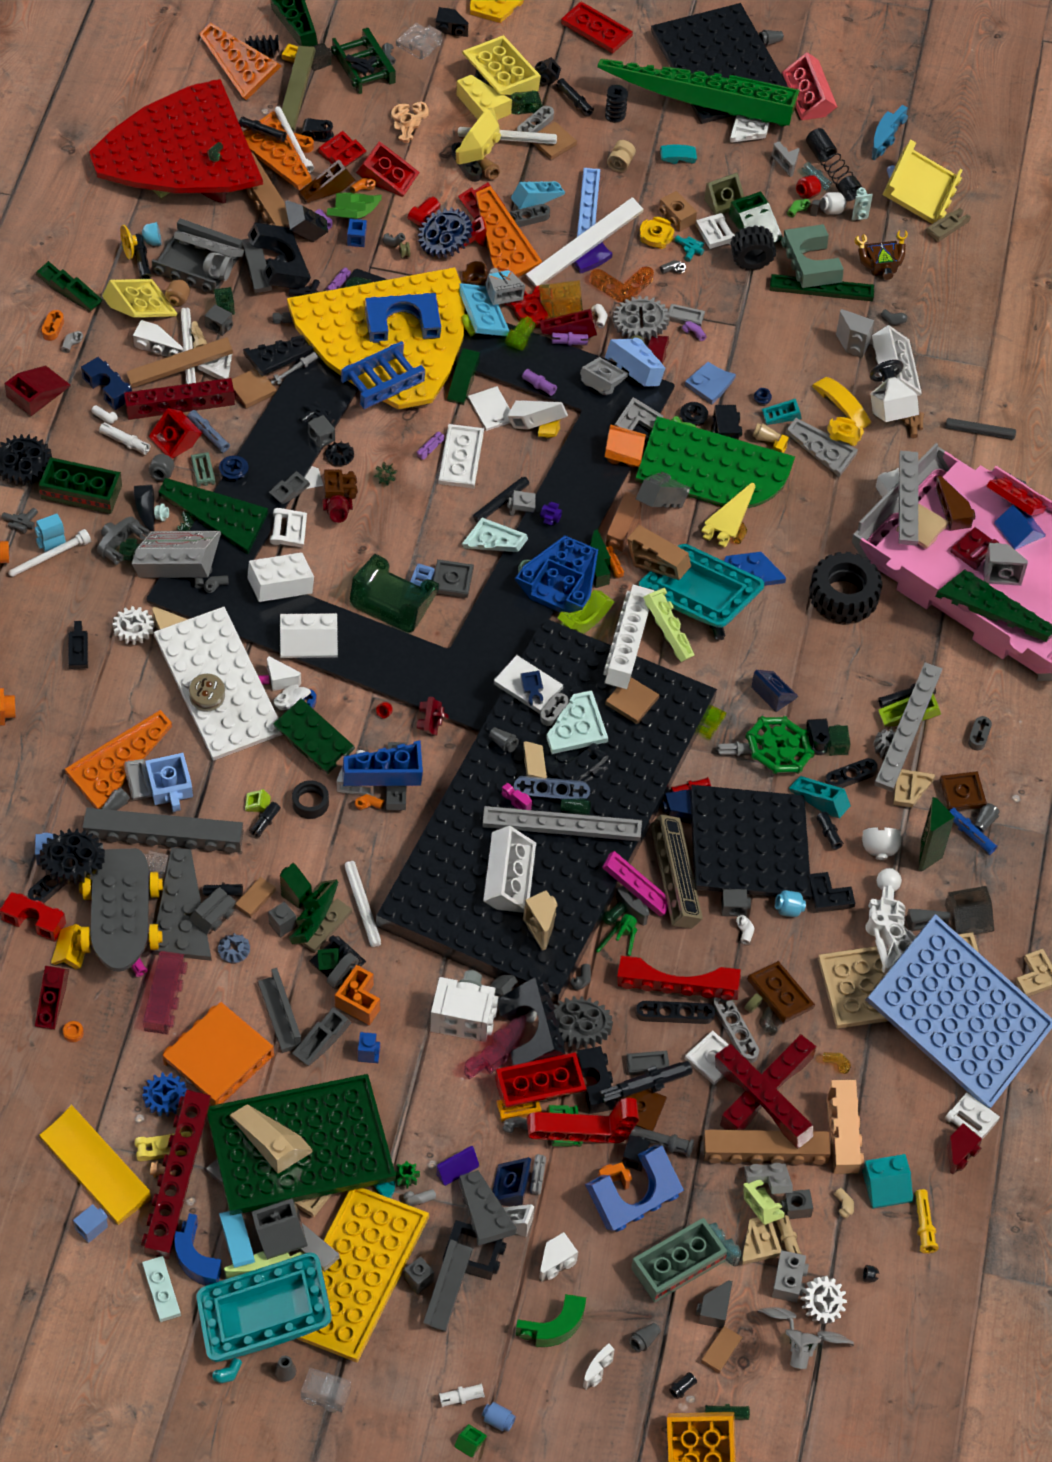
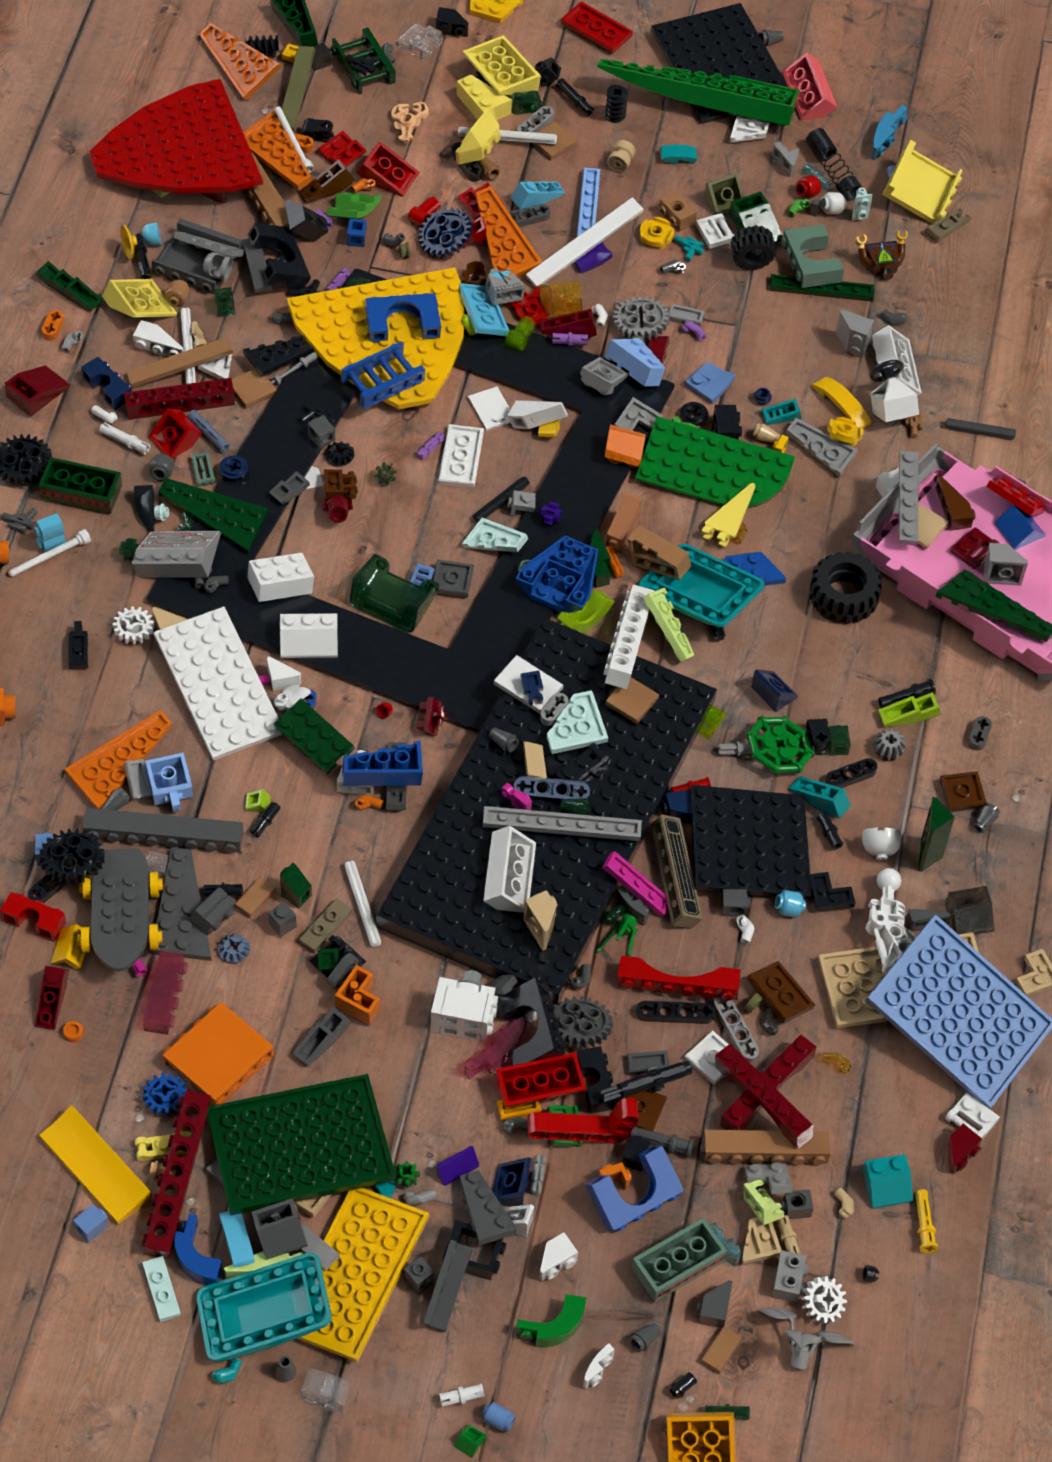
dark grey connector [97,517,149,565] -> none
dark tan head [189,673,225,712] -> none
dark grey brick [204,304,233,336] -> none
clear green arm [207,142,223,162] -> none
tan wedge [230,1104,312,1173] -> none
black pin [239,116,287,142] -> none
dark grey fence [258,968,301,1053] -> none
white plate [270,508,307,548] -> none
dark green slope [289,879,339,944] -> none
black tyre [292,780,329,819] -> none
blue brick [358,1032,381,1063] -> none
dark green slope [447,348,480,405] -> none
medium lavender pin [522,369,557,396] -> none
clear orange beam [590,266,654,303] -> none
dark grey wedge [636,472,691,508] -> none
light nougat wedge [827,1080,864,1174] -> none
light grey plate [874,662,943,792] -> none
tan wing [893,769,935,808] -> none
blue pin [950,808,998,855] -> none

